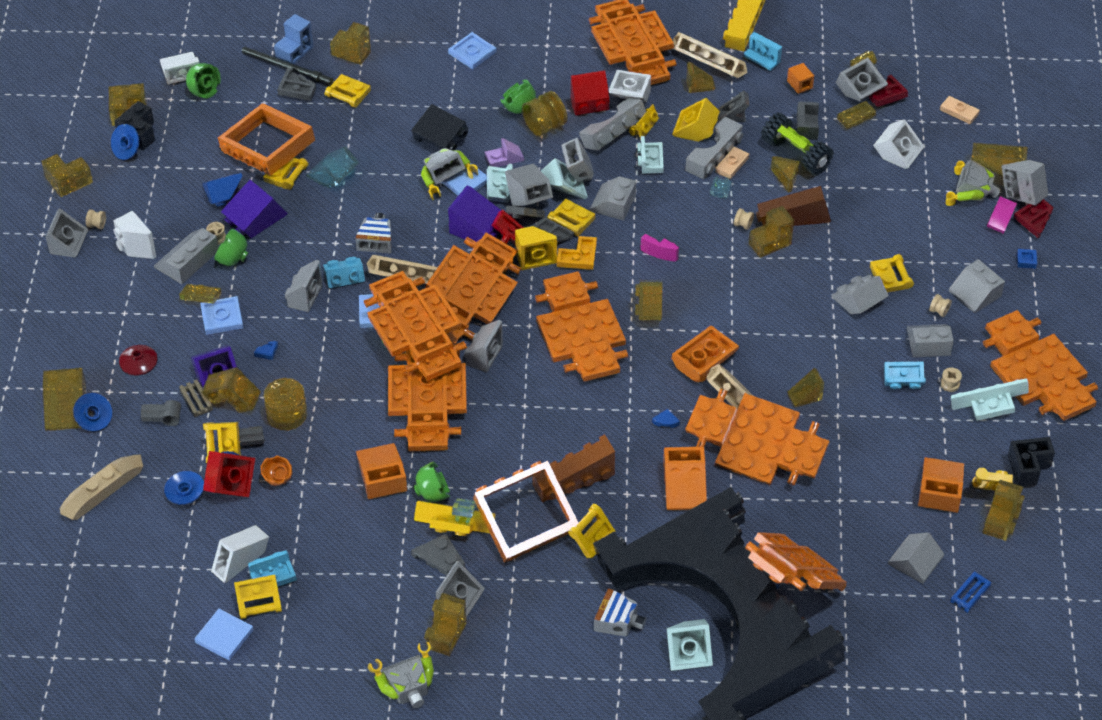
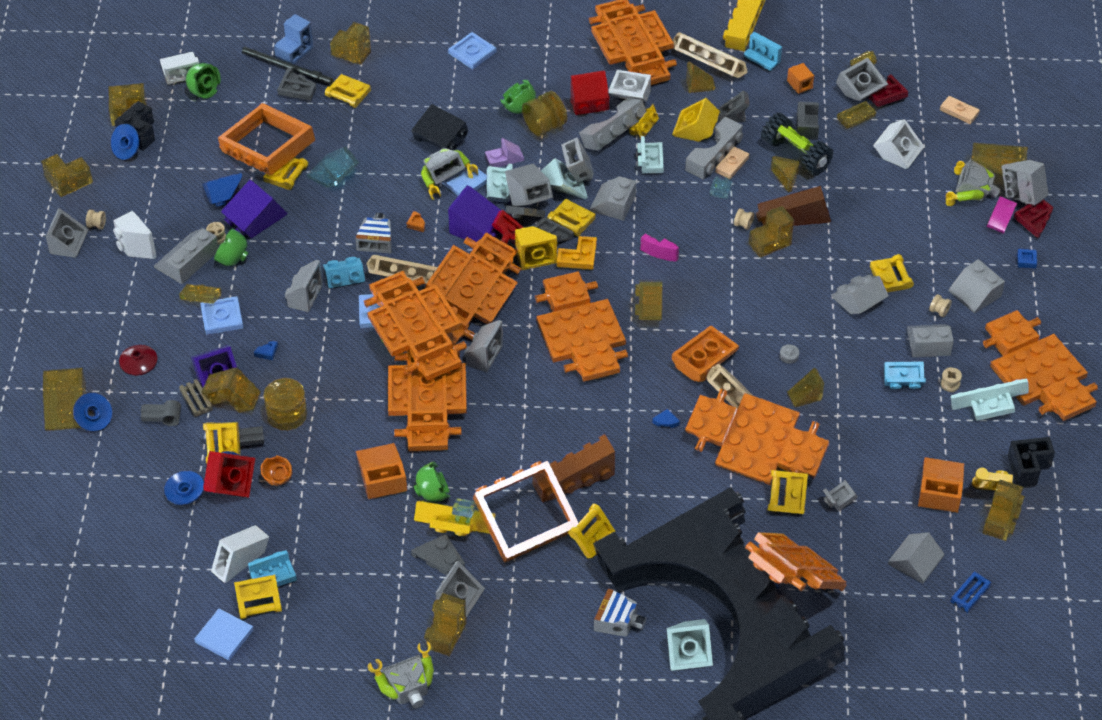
tan brick [60,455,143,520] -> none
orange slope [663,447,707,510] -> none
none -> orange tile [406,211,425,232]
none -> yellow plate [767,470,808,514]
none -> light grey tile [780,345,799,364]
none -> light grey bracket [823,480,858,511]

